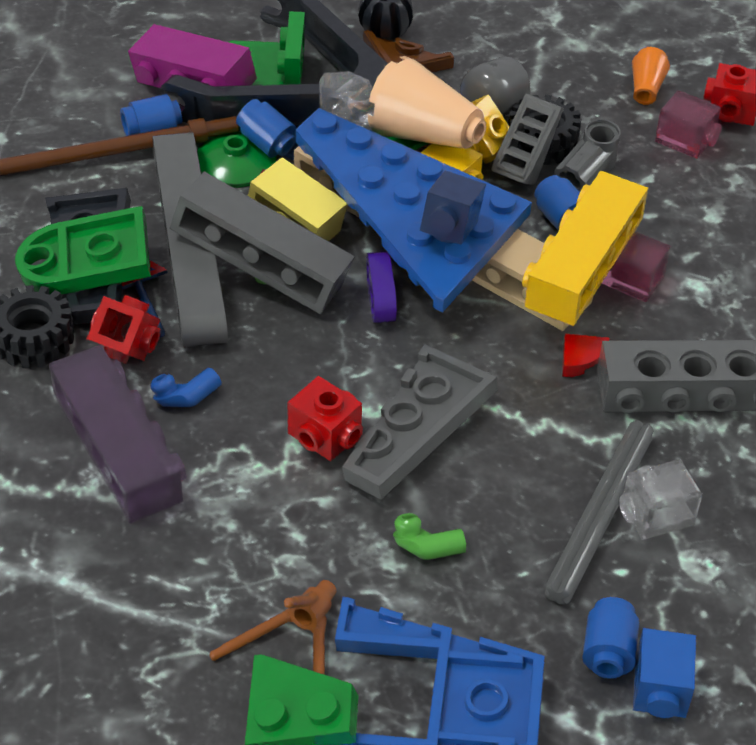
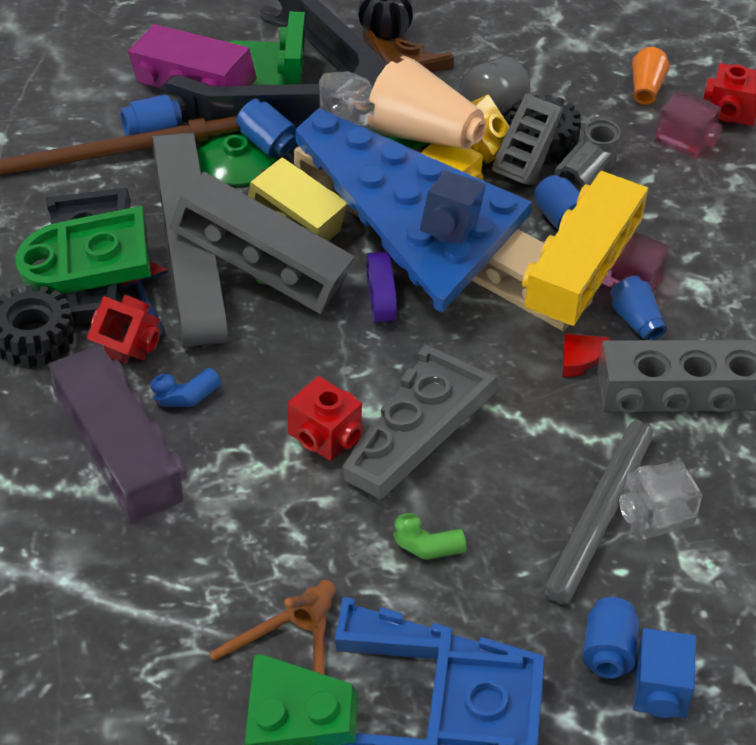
none -> blue cone [610,276,667,340]

